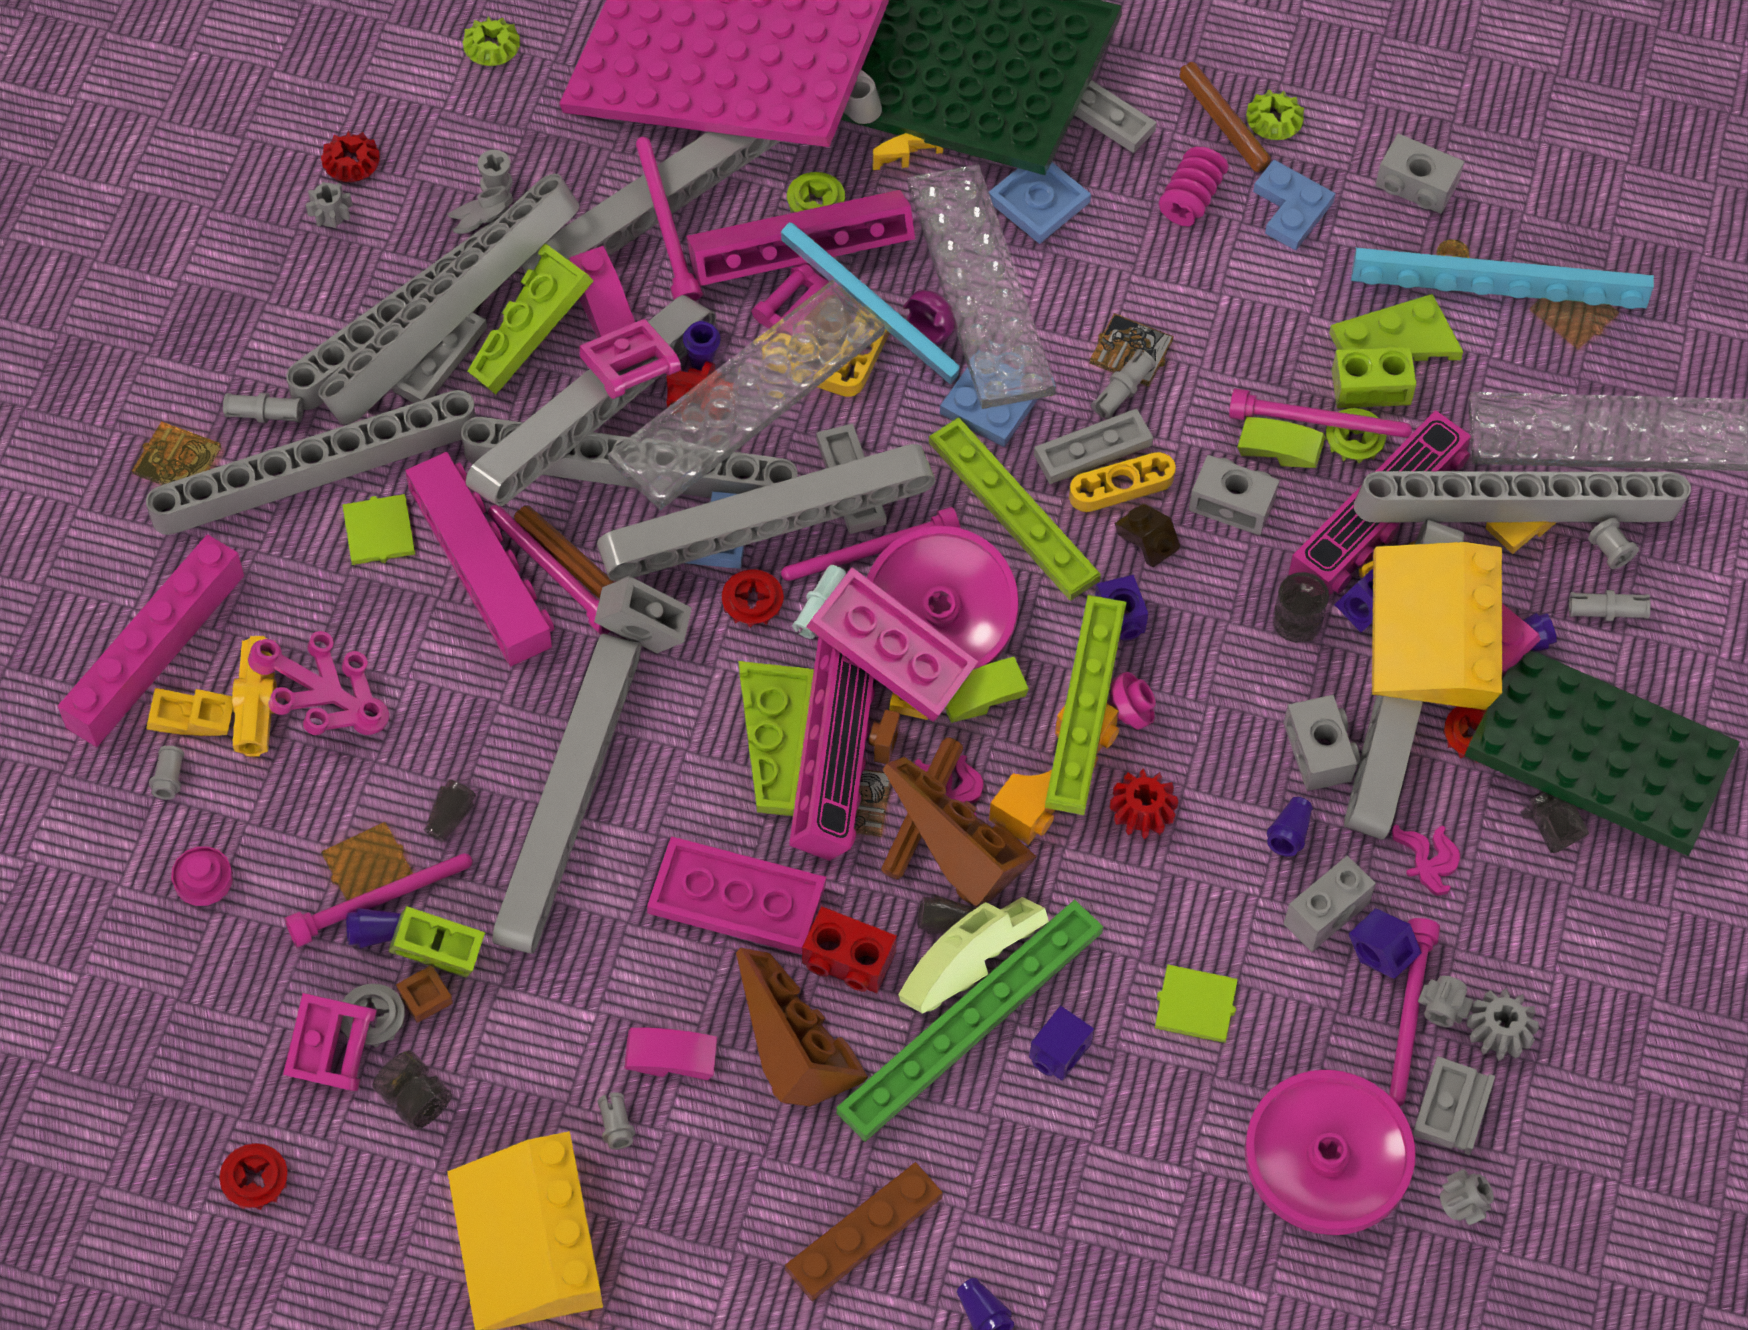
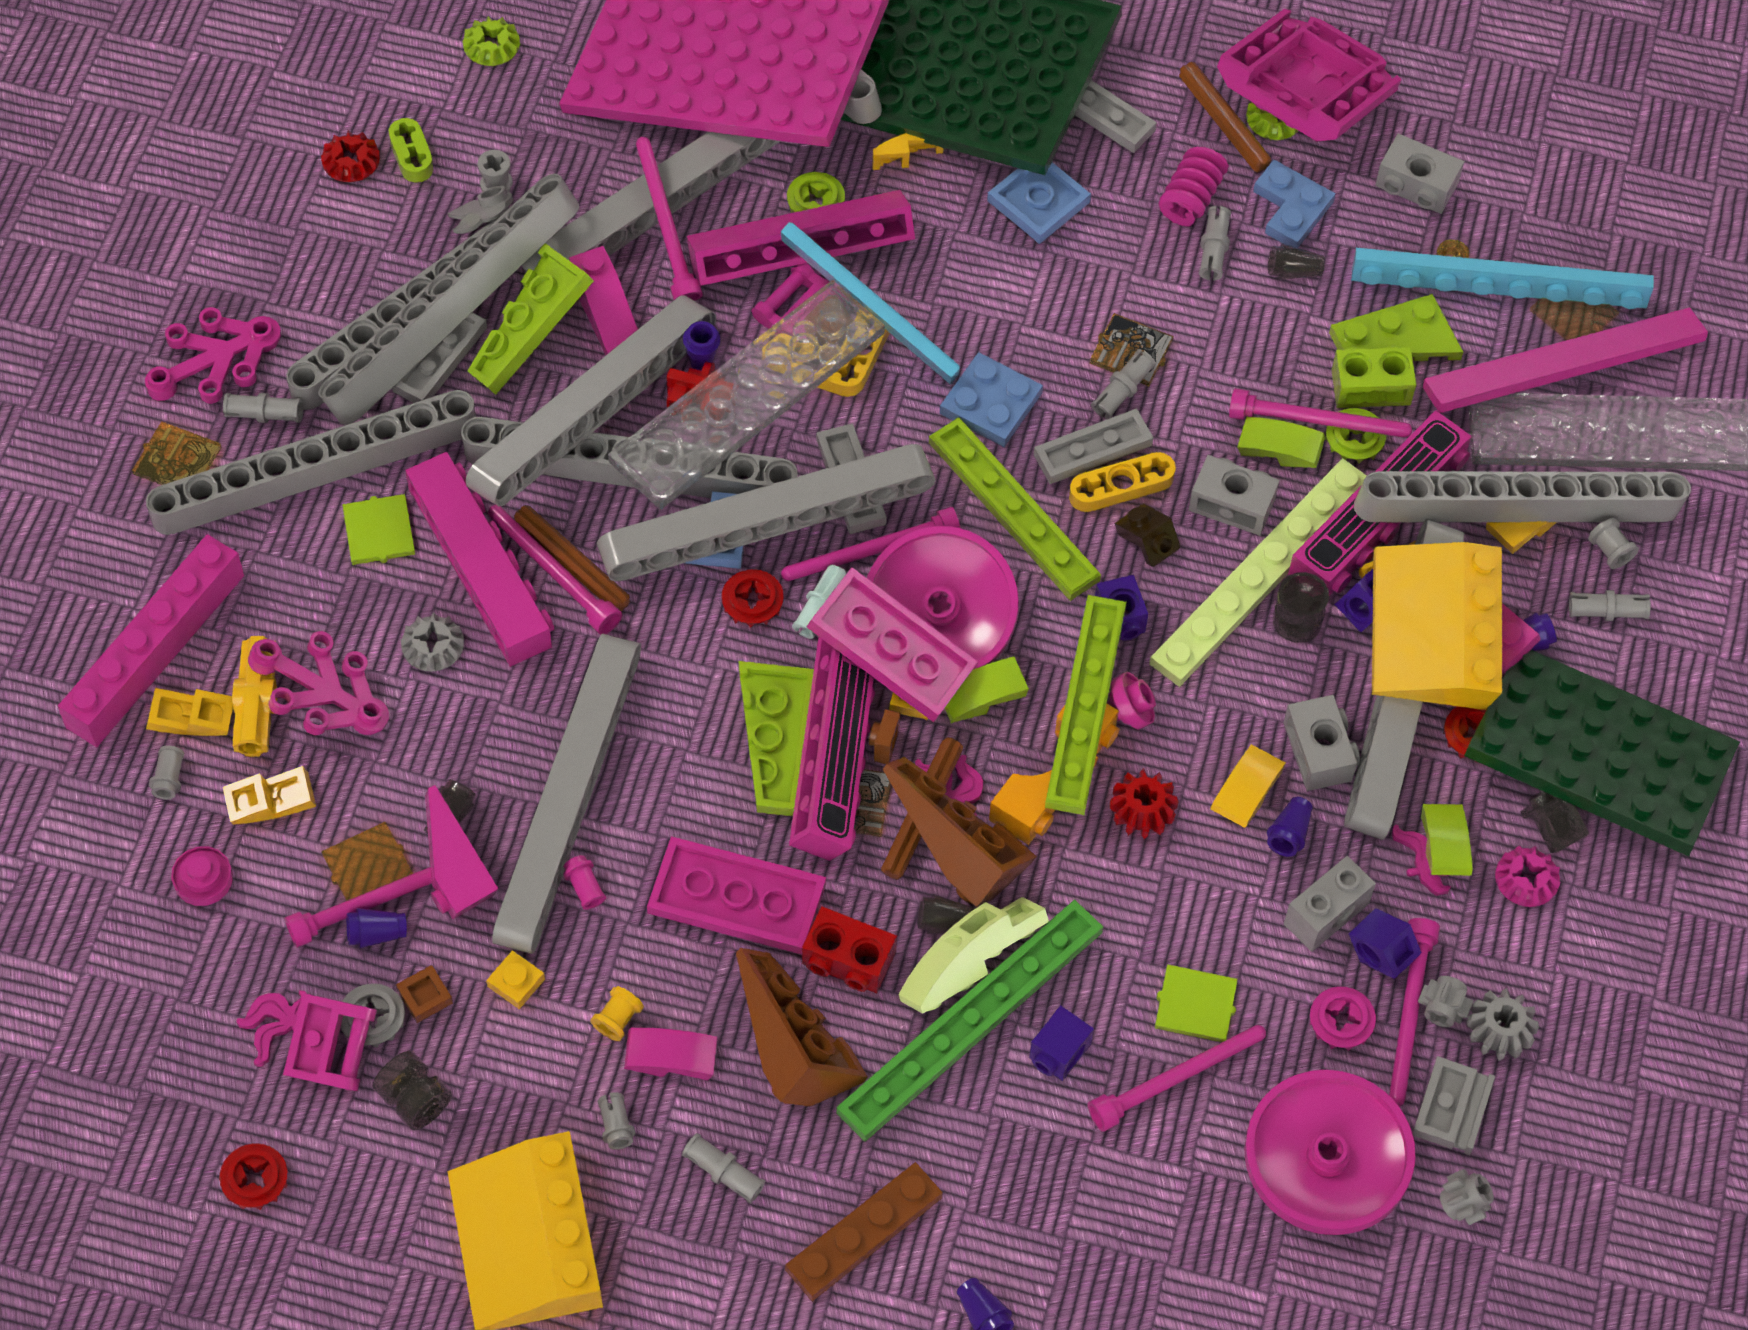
light grey gear [306,182,353,228] -> none
lime brick [388,906,485,978] -> none
dark pink plate [579,318,681,399] -> none
light grey brick [594,576,692,653] -> none
magenta hair [903,290,955,347] -> none
clear plate [908,164,1056,409] -> none
none -> dark pink plant [145,307,281,404]
none -> slope [223,766,316,825]
none -> dark pink piece [236,990,307,1067]
none -> lime beam [389,118,434,183]
none -> light grey gear [400,612,464,672]
none -> dark pink slope [425,785,498,919]
none -> yellow plate [486,950,545,1009]
none -> dark pink pin [563,855,606,910]
none -> yellow bush [590,986,644,1041]
none -> light grey pin [682,1133,766,1204]
none -> dark pink piece [1087,1025,1266,1132]
none -> yellowish green plate [1149,458,1367,687]
none -> light grey pin [1199,206,1231,281]
none -> yellow slope [1210,744,1286,828]
none -> dark pink wedge [1217,9,1402,142]
none -> clear smoke cone [1268,243,1325,280]
none -> dark pink gear [1309,987,1376,1051]
none -> lime slope [1421,804,1473,876]
none -> dark pink tile [1423,307,1708,413]
none -> dark pink gear [1495,845,1561,907]

